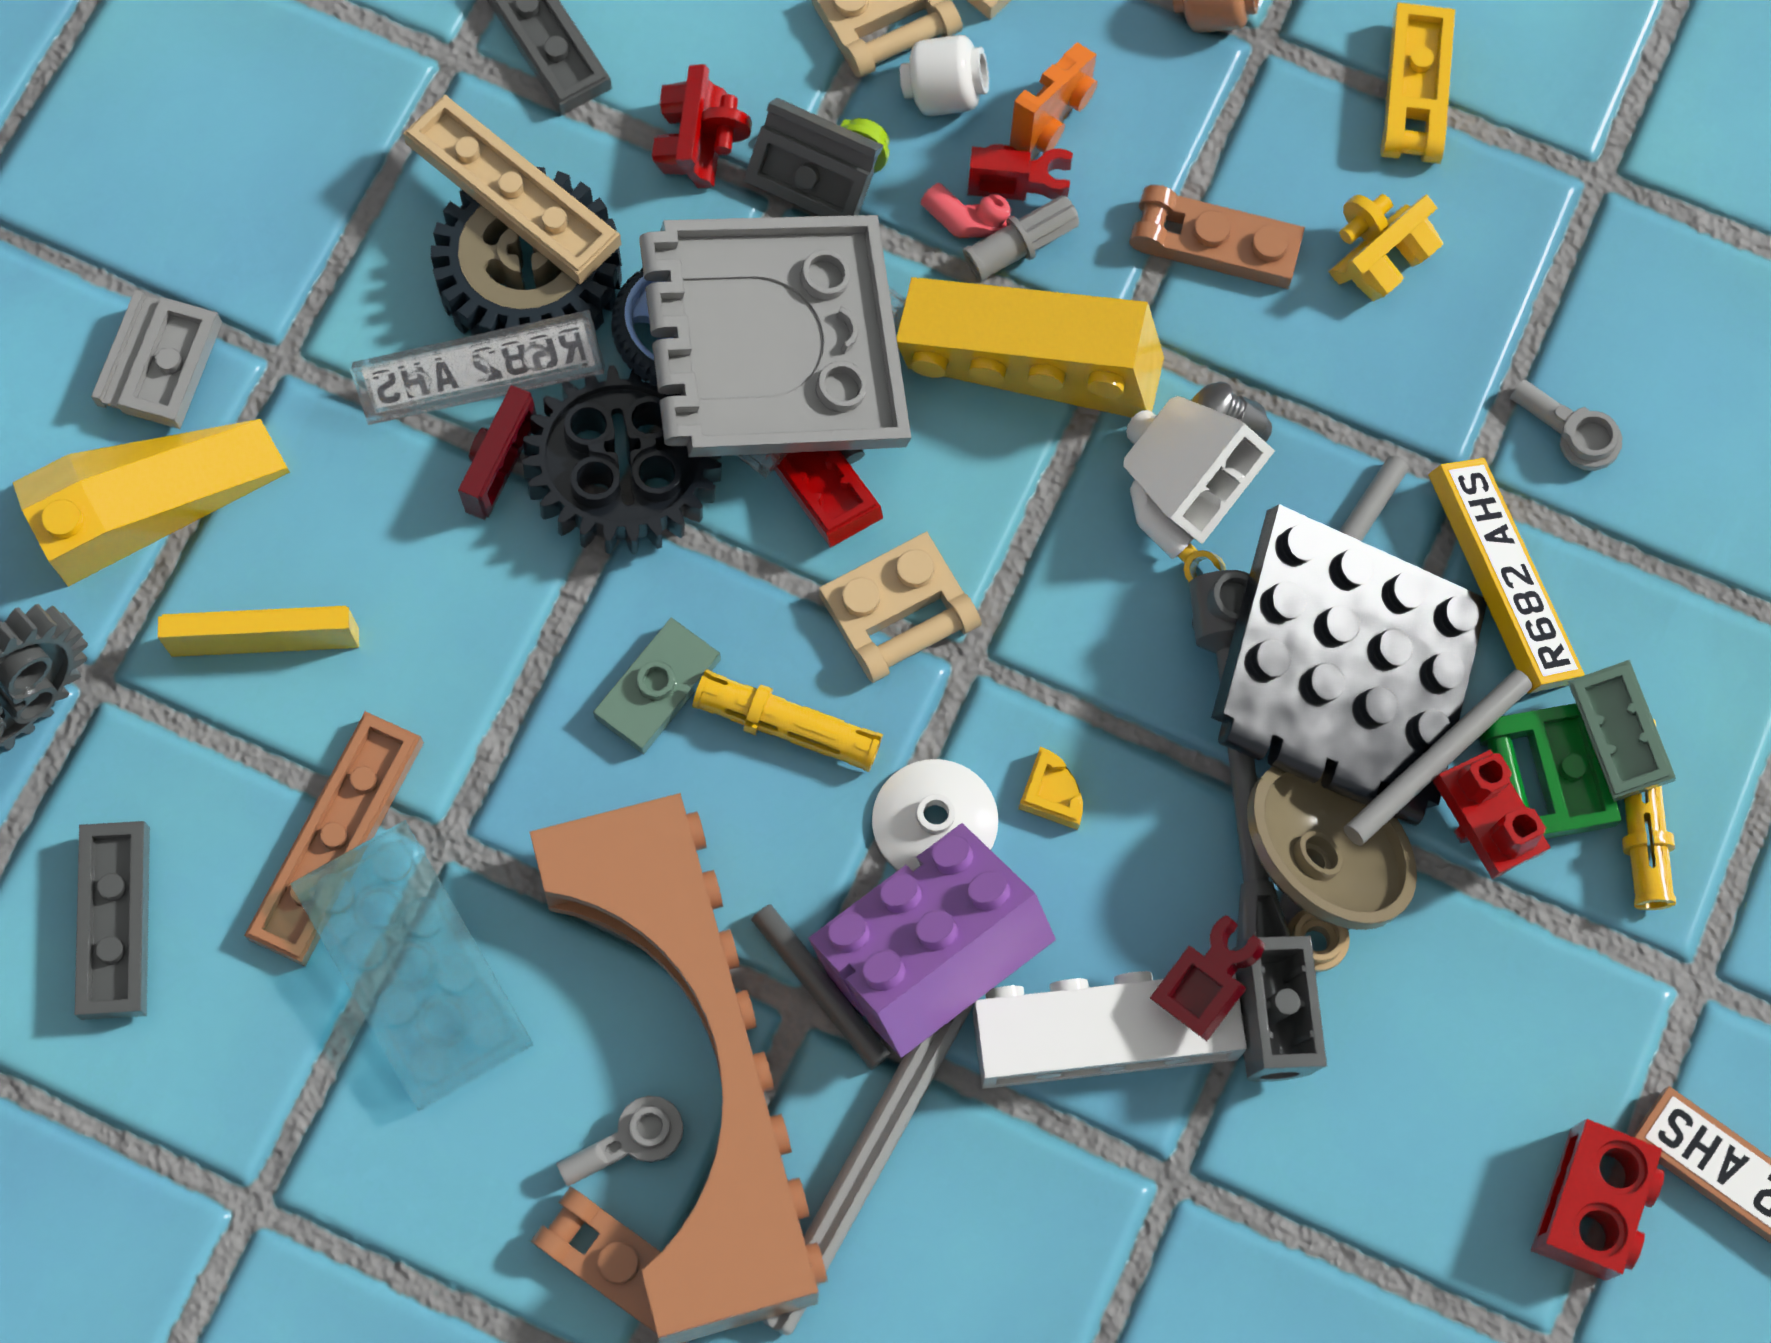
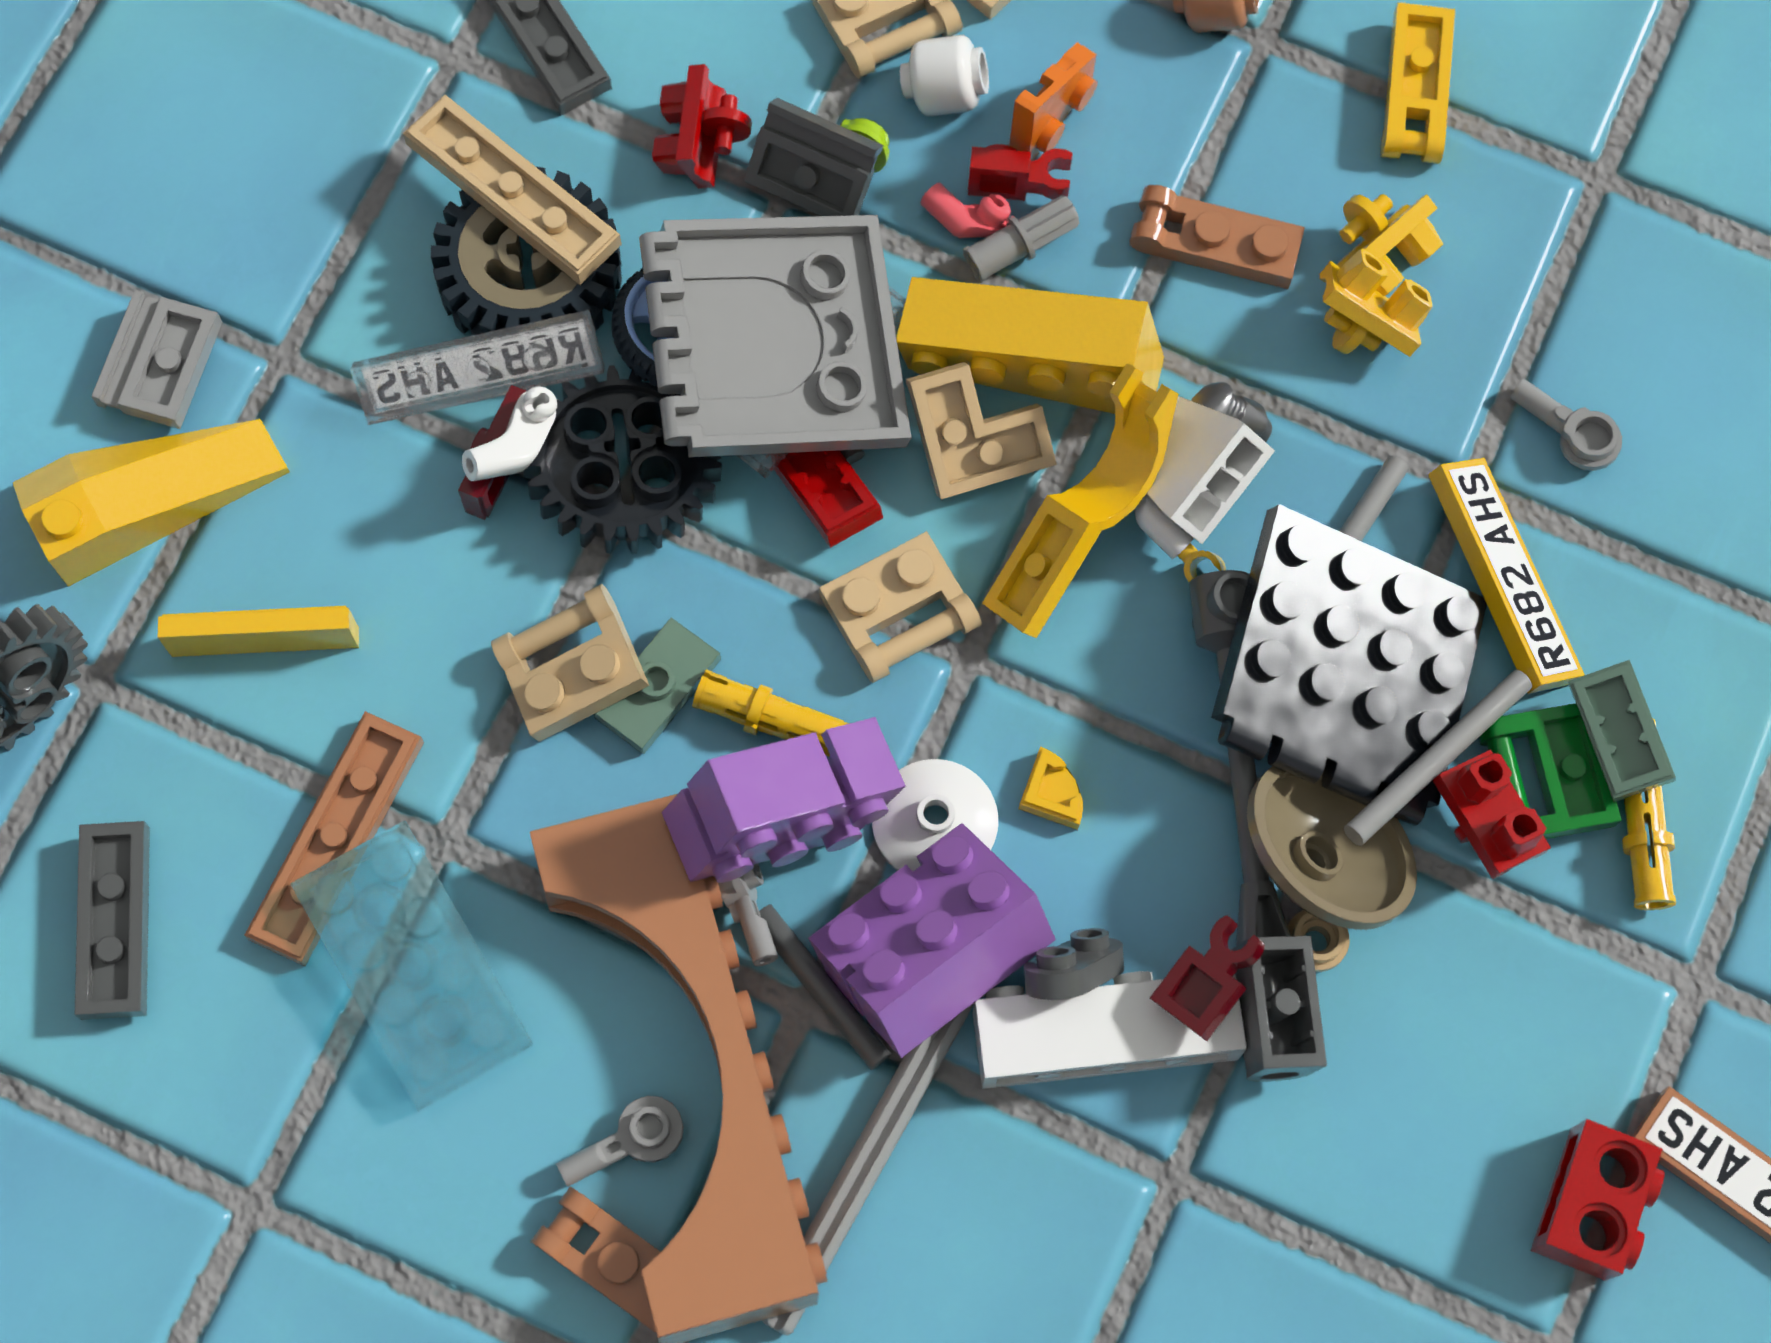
none -> white arm [462,386,557,481]
none -> tan plate [491,584,650,742]
none -> medium lavender piece [662,717,906,883]
none -> light grey plate [718,864,778,966]
none -> tan plate [906,362,1057,500]
none -> yellow piece [982,363,1179,639]
none -> dark grey plate [1024,928,1124,1000]
none -> yellow hips [1319,248,1433,357]

